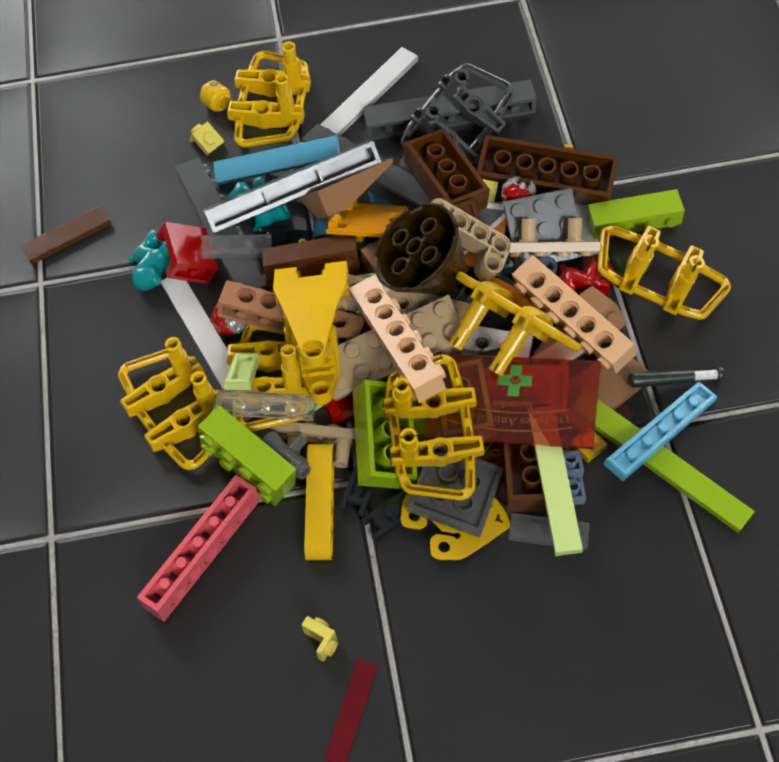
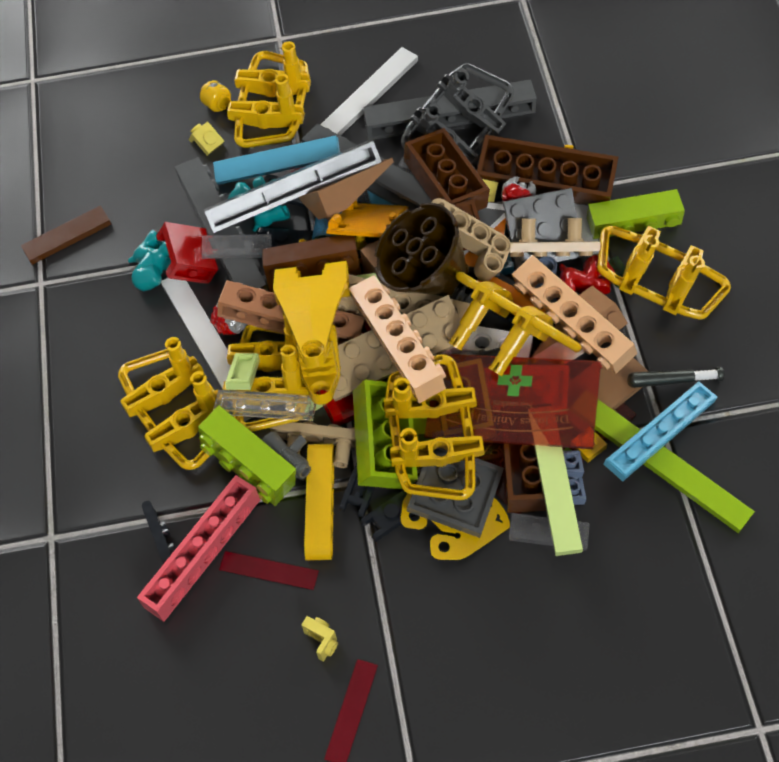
none -> black hinge [142,501,176,564]
none -> dark red sticker [219,551,319,590]

